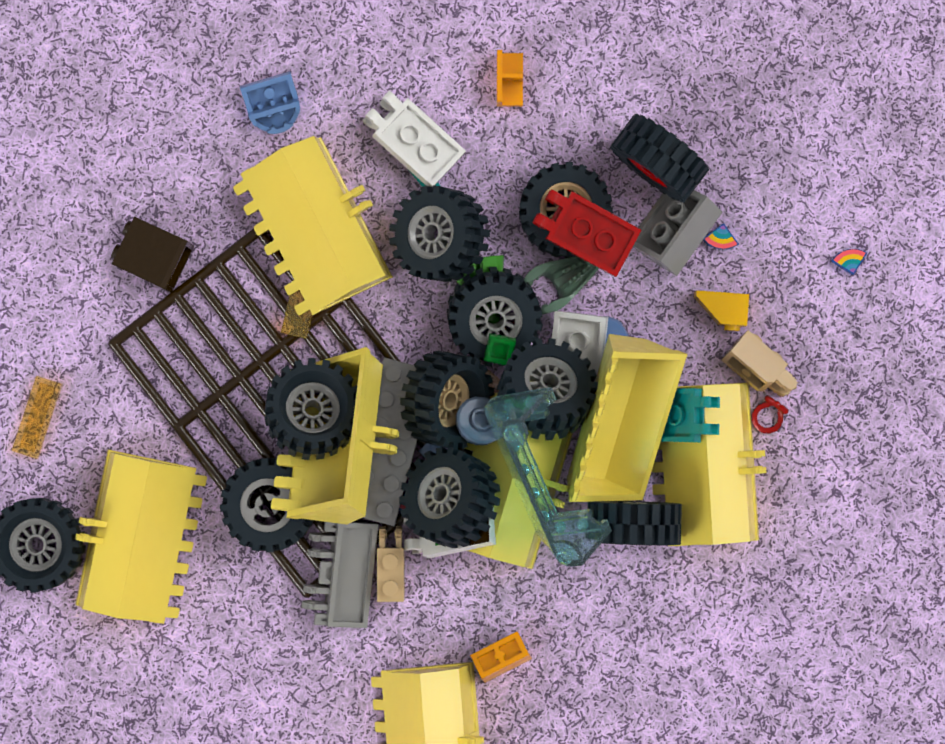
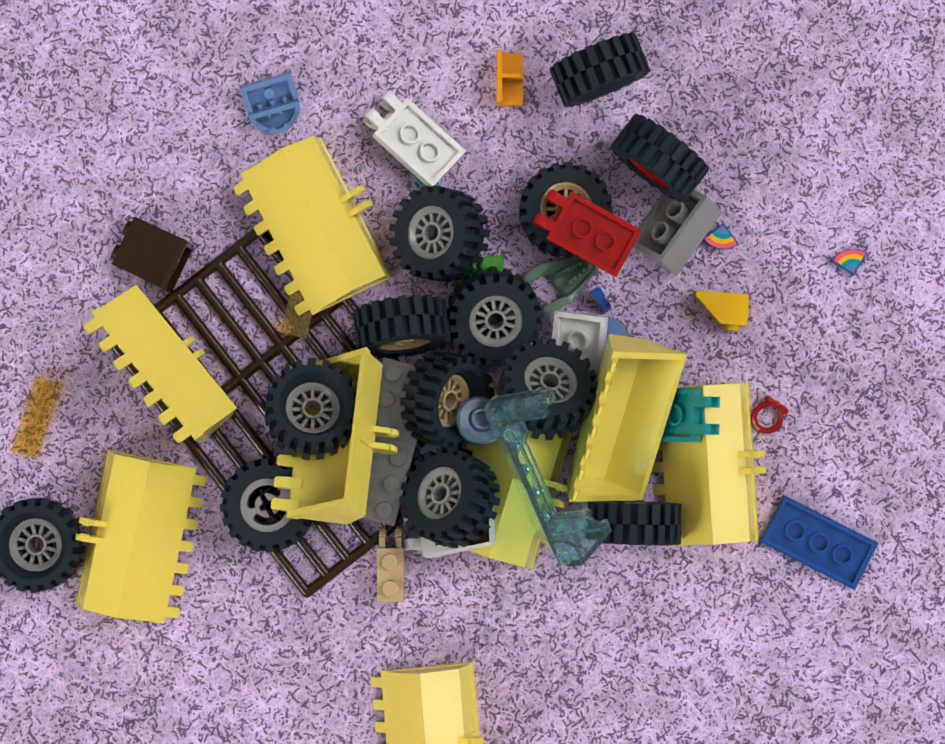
light grey hinge [301,521,379,628] -> none
light orange hinge [470,631,532,683] -> none
green tile [483,333,516,365] -> none
tan hinge [721,330,798,397] -> none
none -> light yellow piece [83,285,237,444]
none -> black wheel [353,294,451,358]
none -> black wheel [549,32,651,108]
none -> blue tile [589,286,611,314]
none -> blue tile [760,495,878,590]

